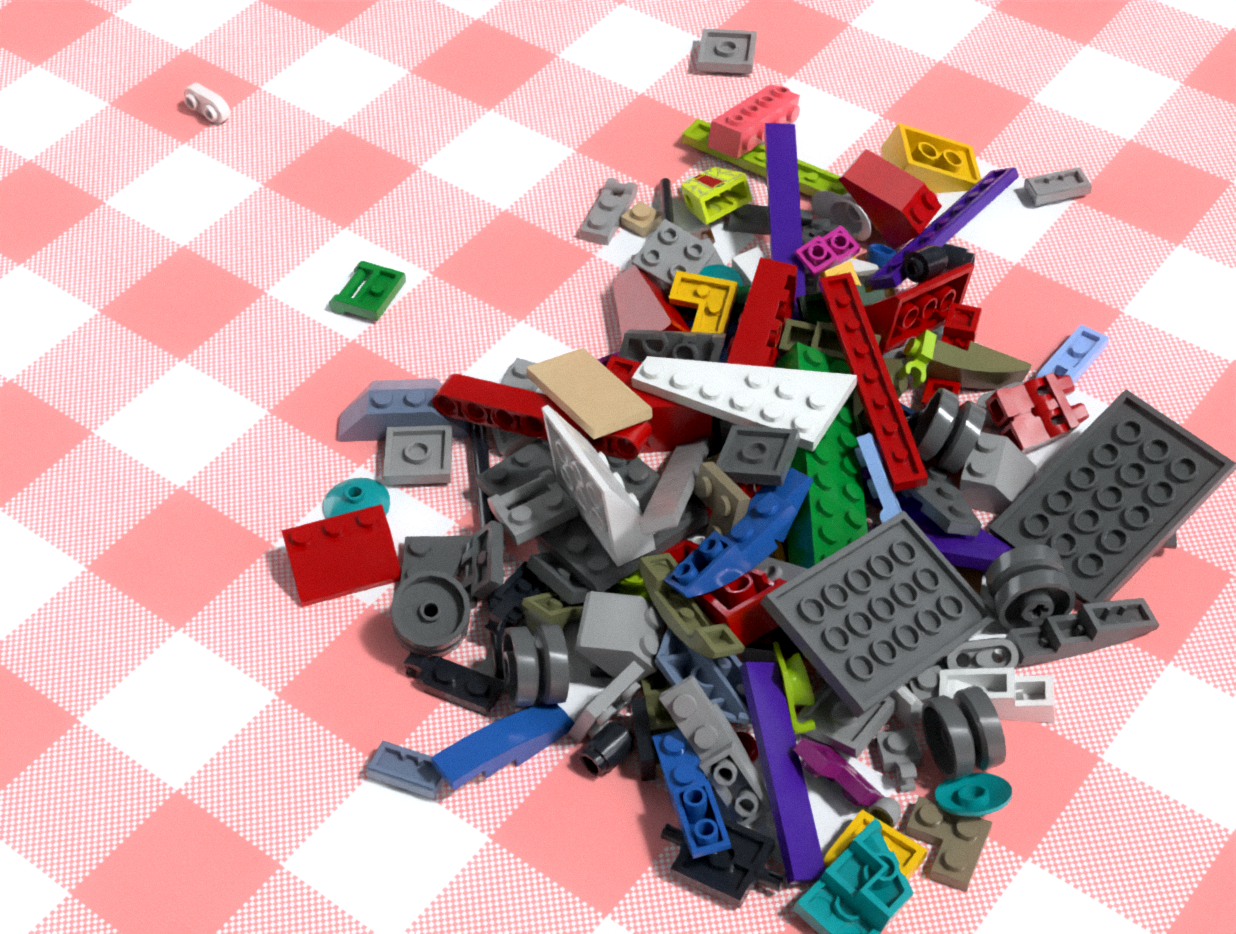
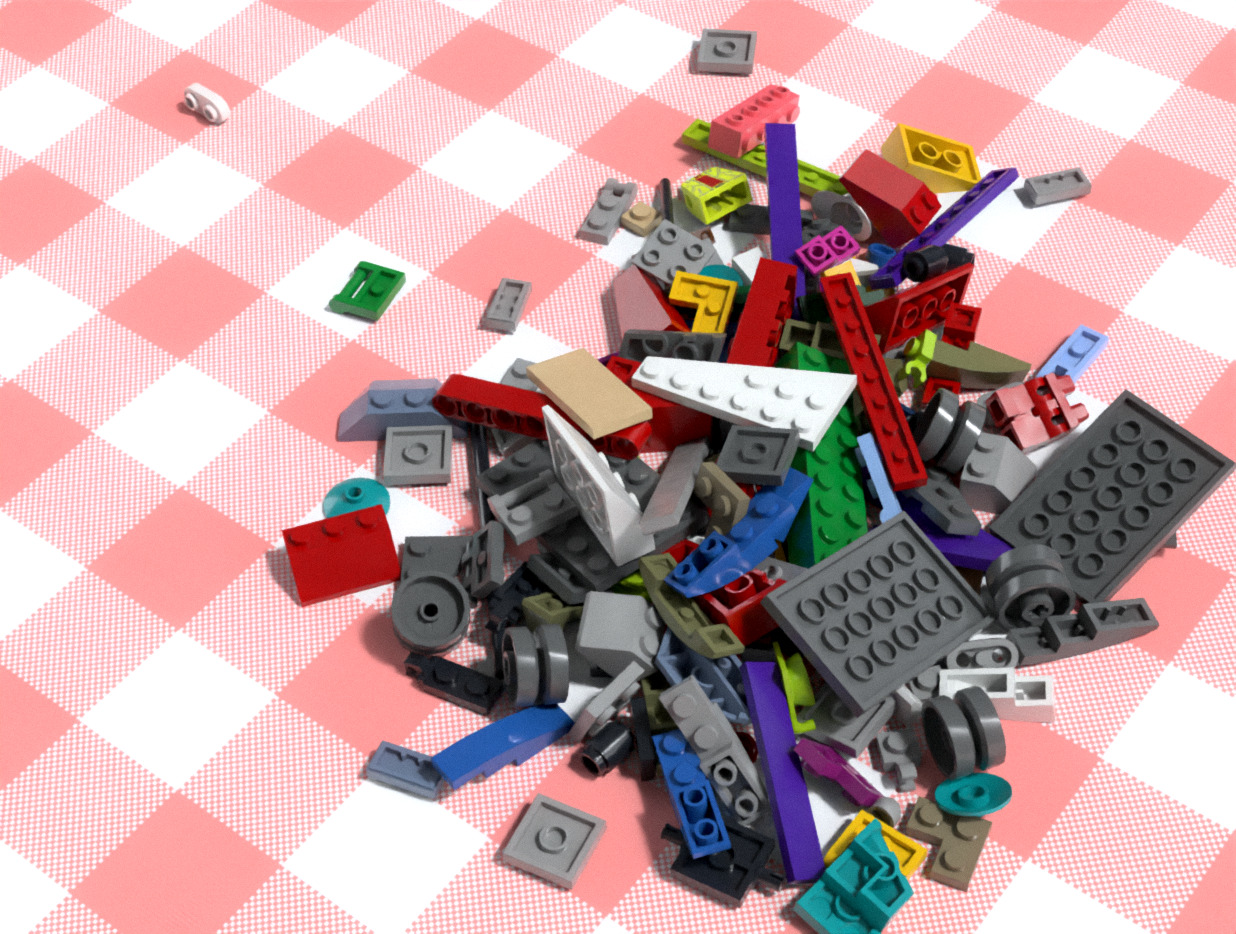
none -> light grey plate [485,278,532,332]
none -> light grey plate [502,793,607,890]

